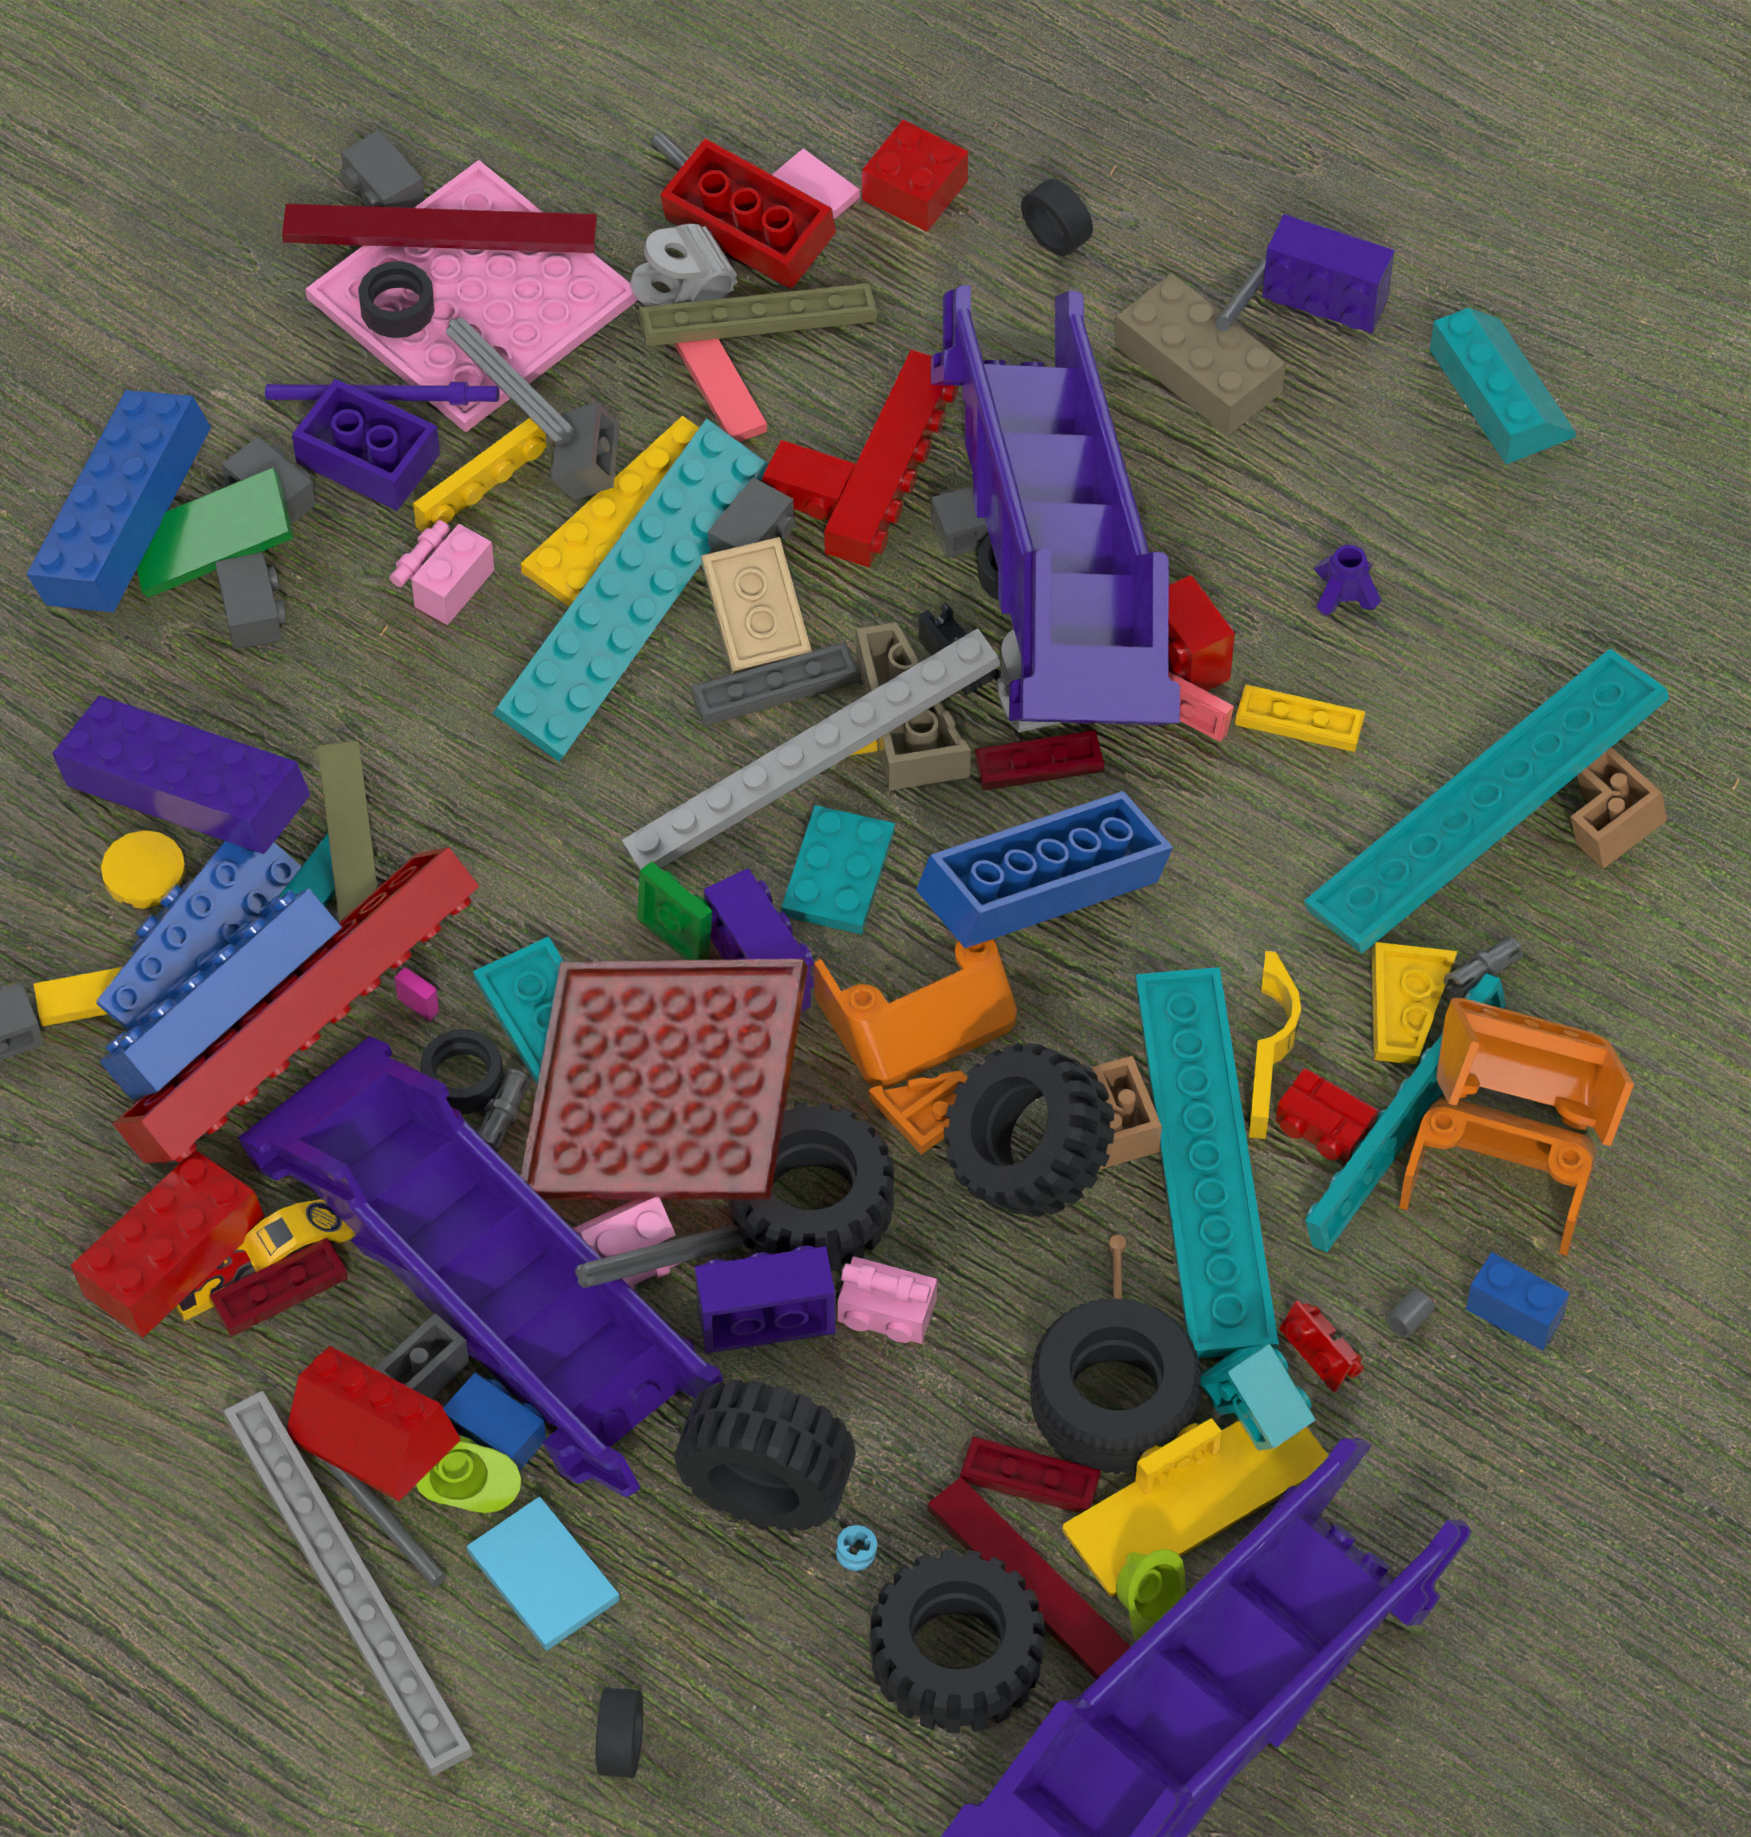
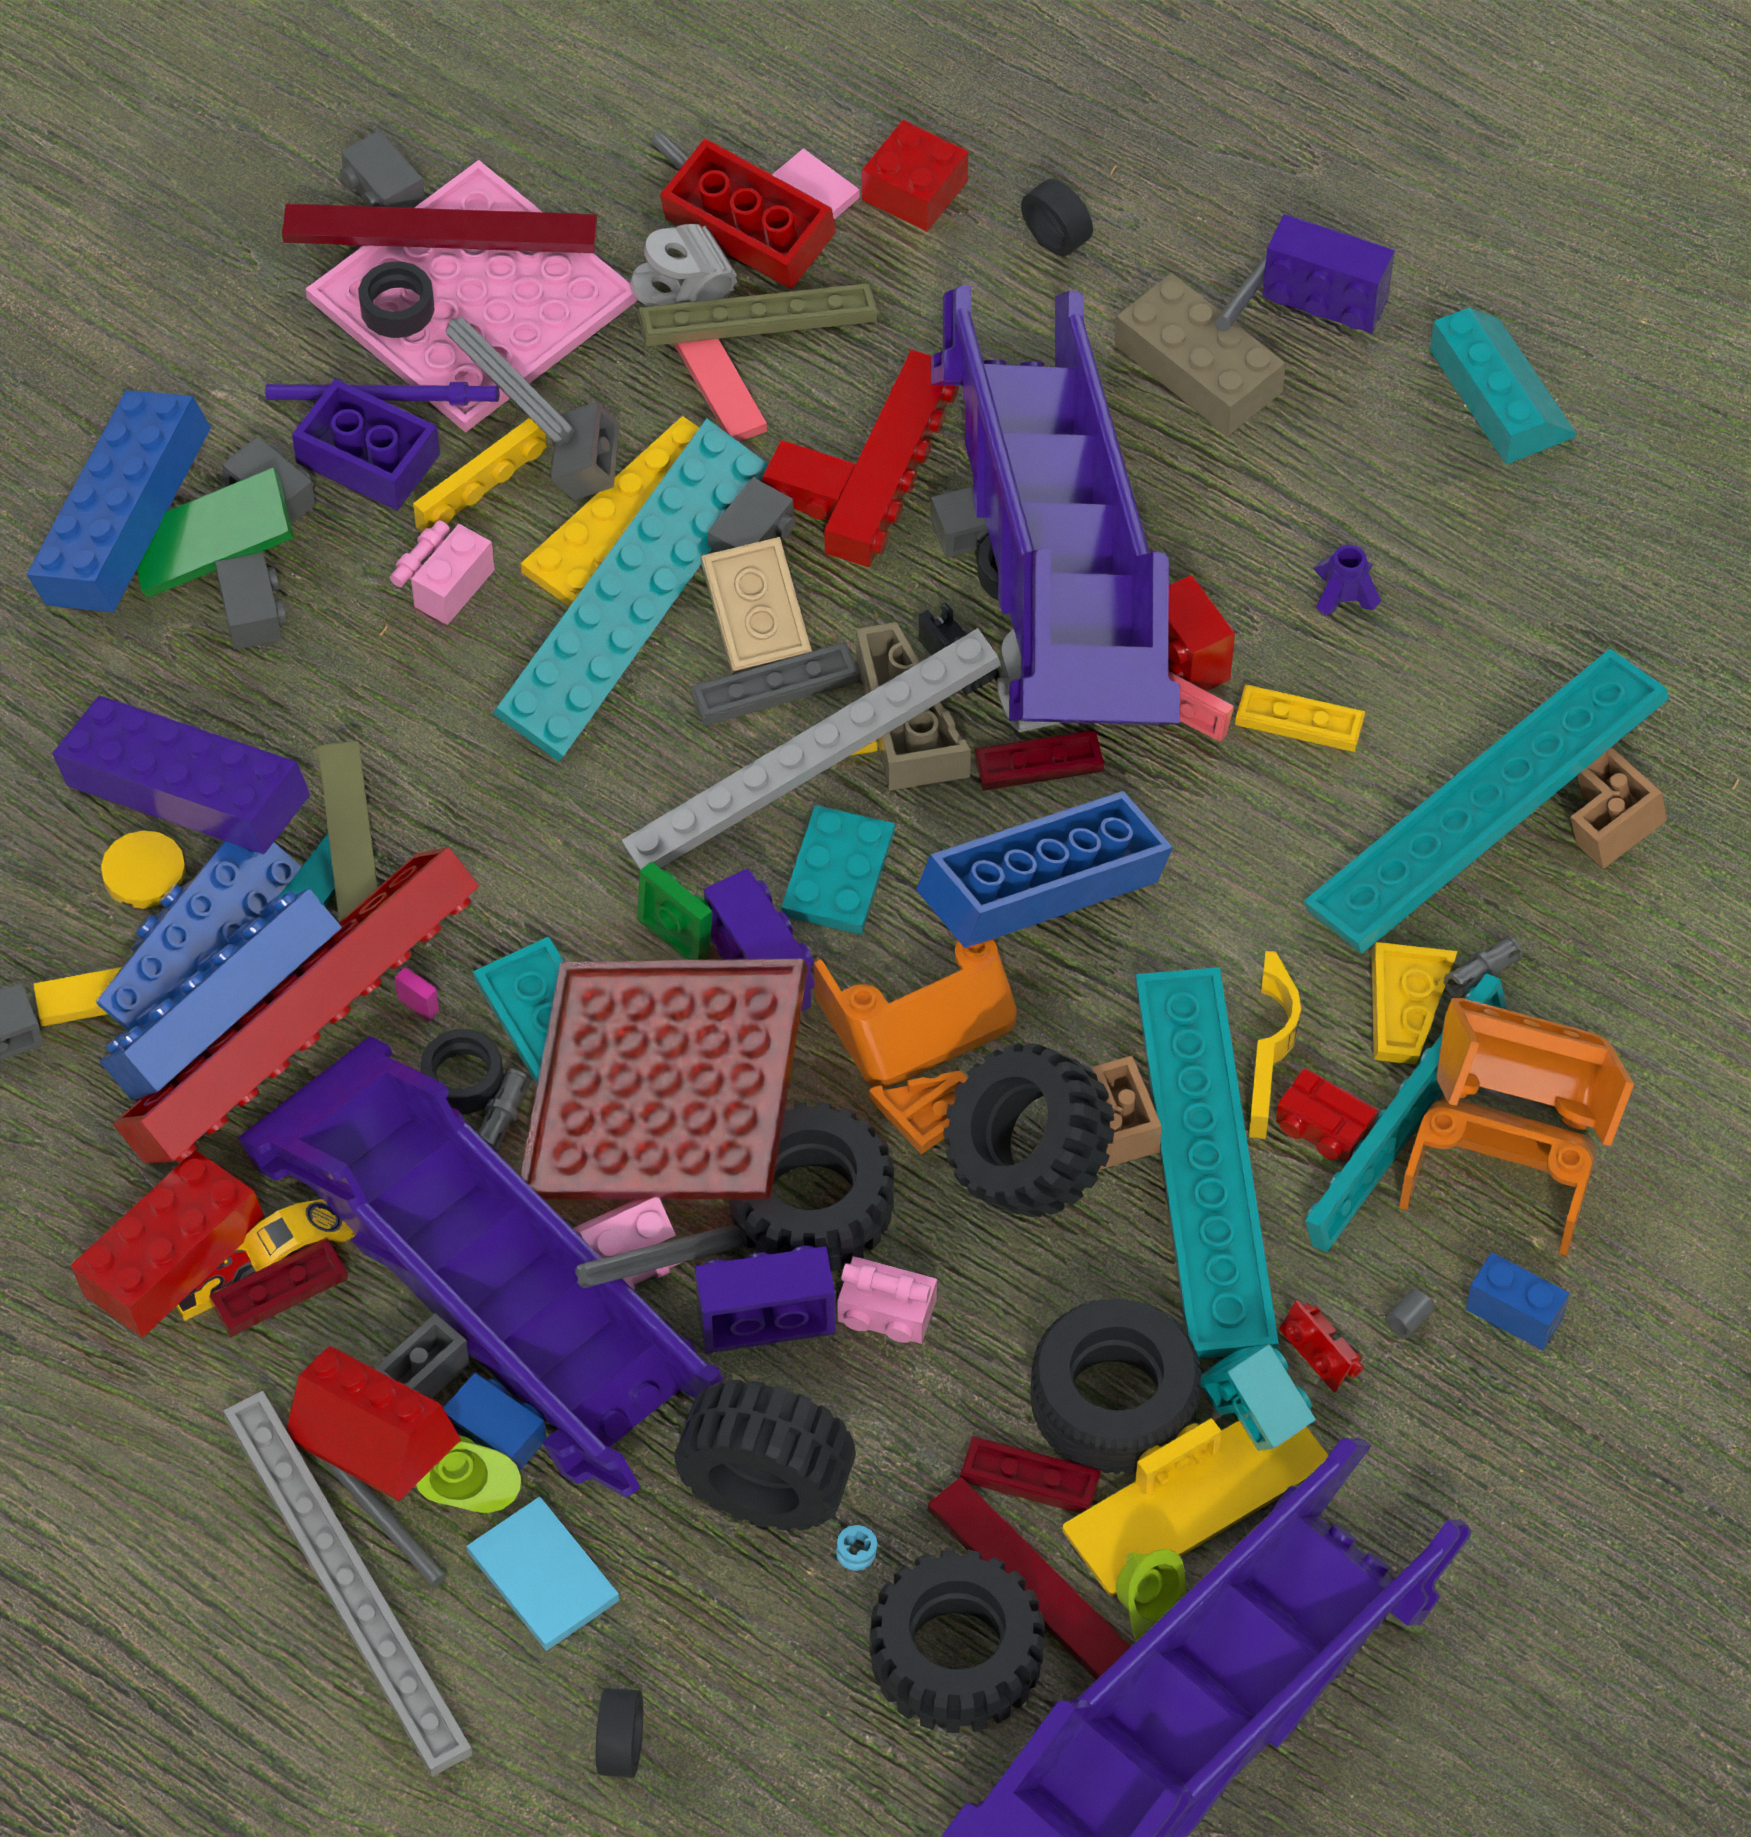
medium nougat hinge [1109,1235,1126,1299] -> none

